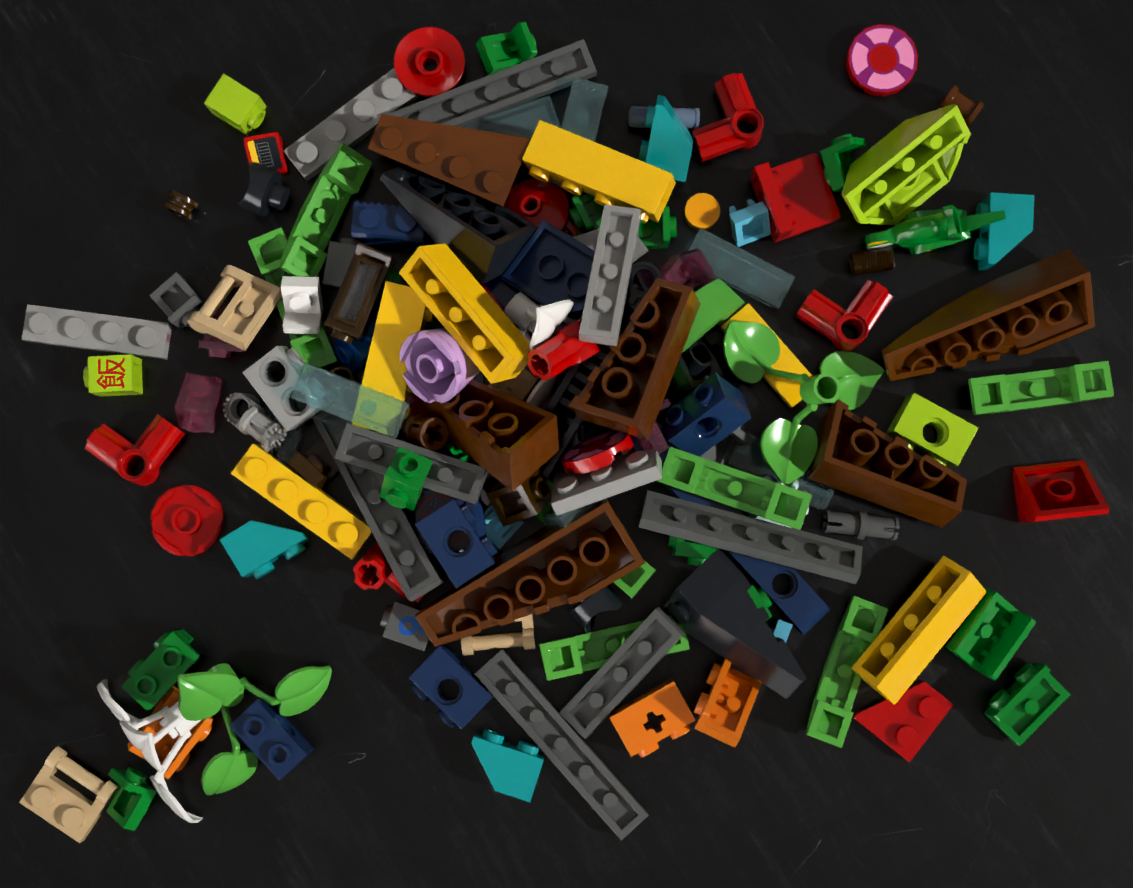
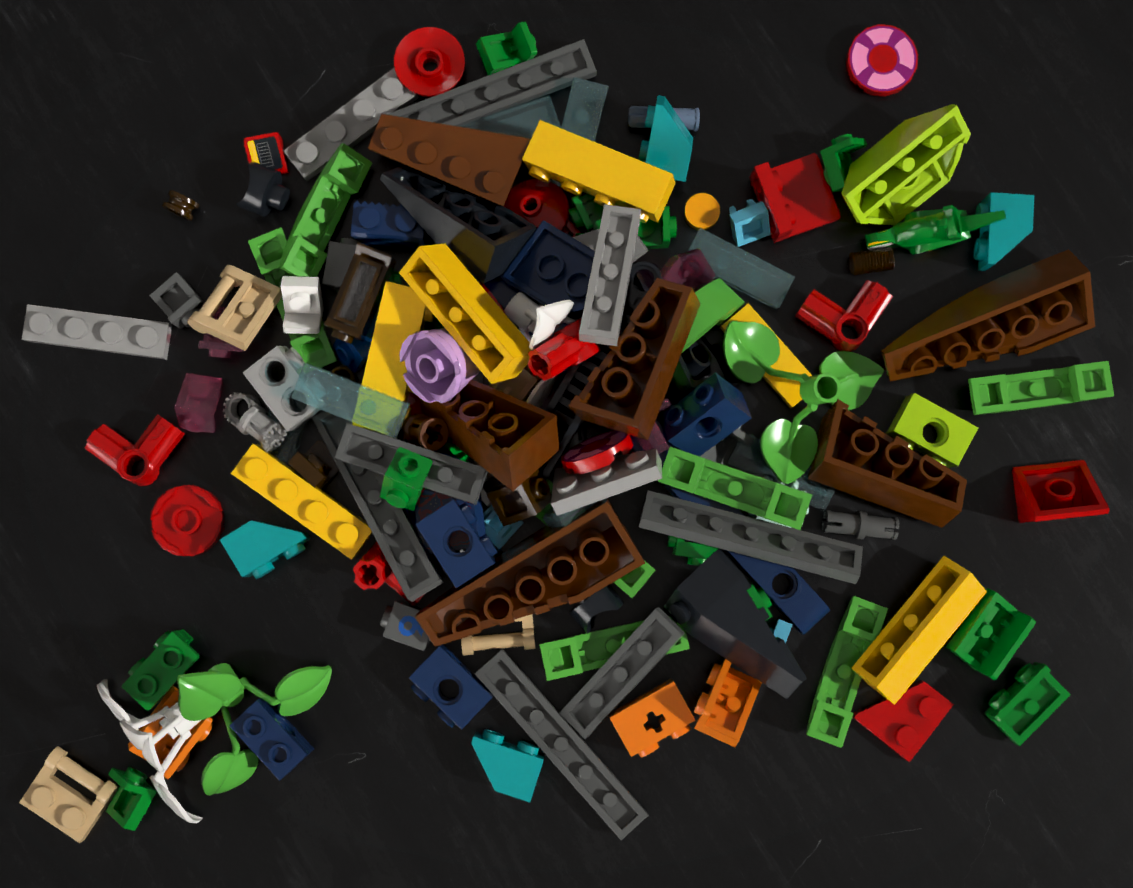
lime brick [83,354,143,397] -> none
lime brick [204,73,267,136] -> none
red piece [691,73,764,162] -> none
reddish brown bush [937,84,984,127] -> none

